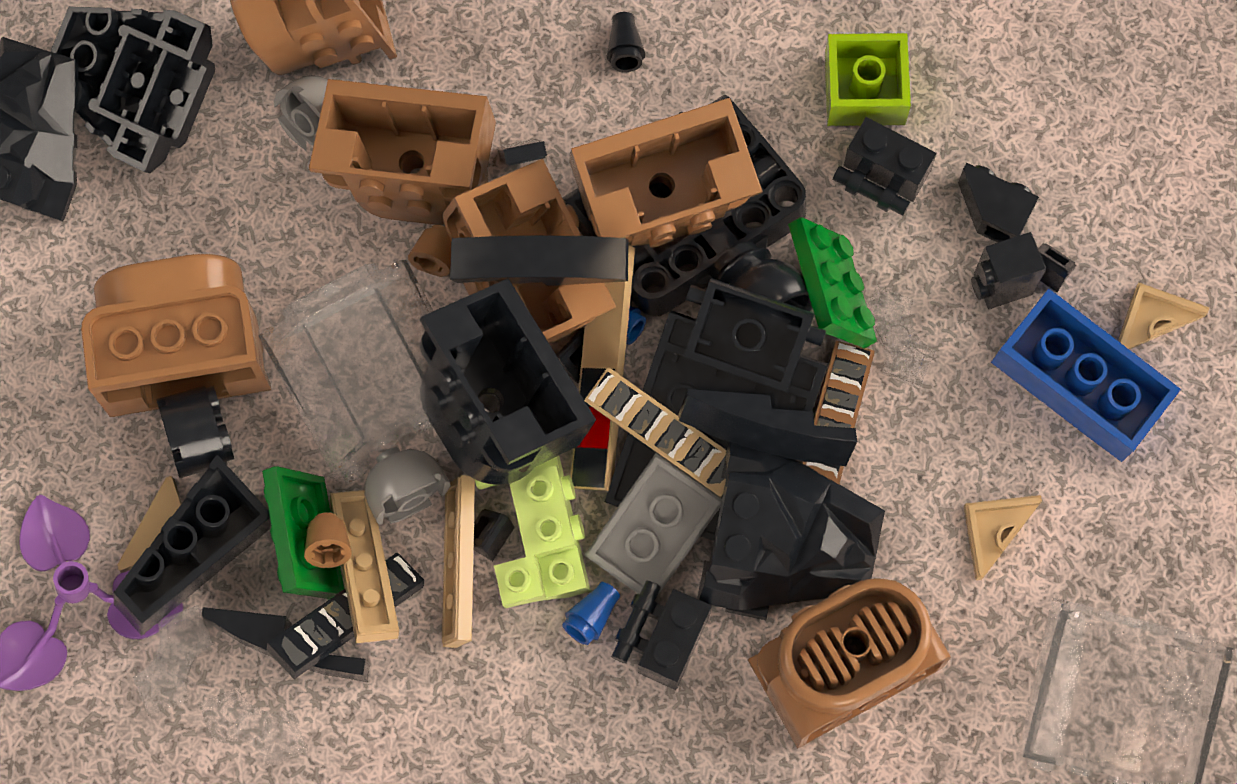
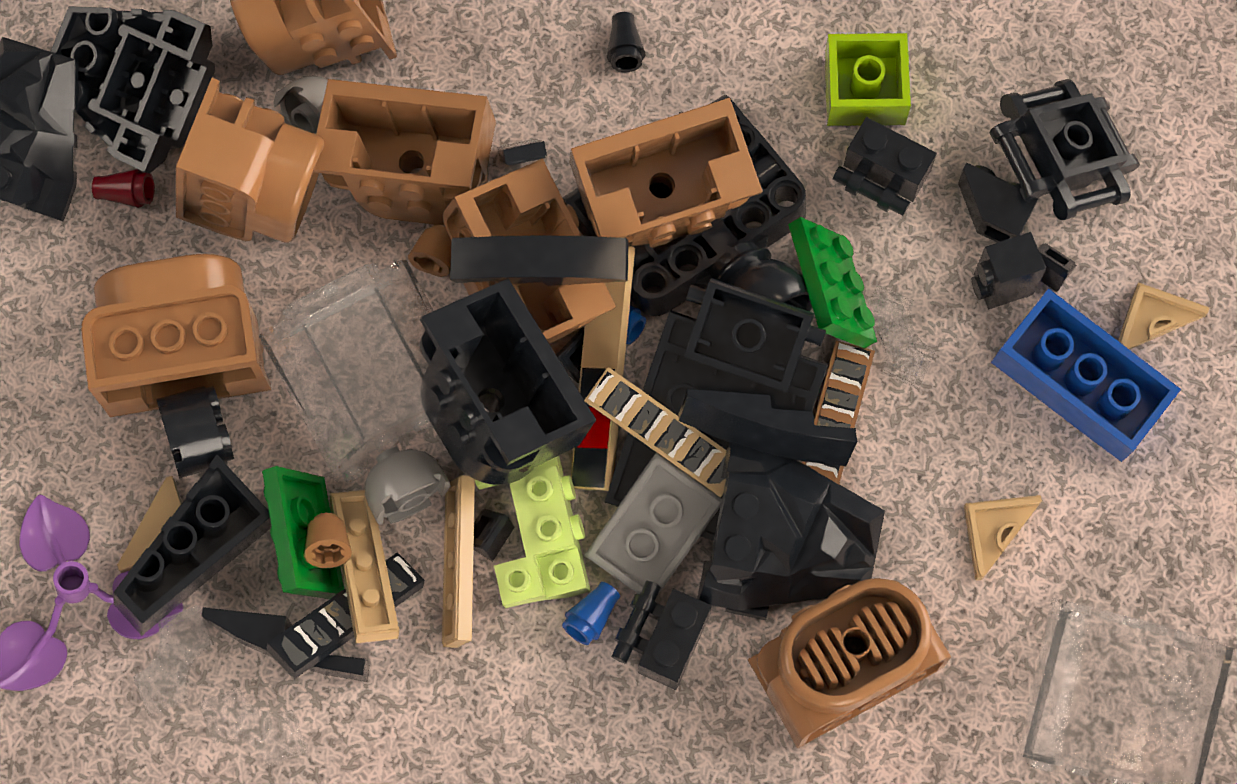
none -> dark red cone [92,169,155,208]
none -> medium nougat brick [176,78,324,243]
none -> black brick [989,79,1140,221]

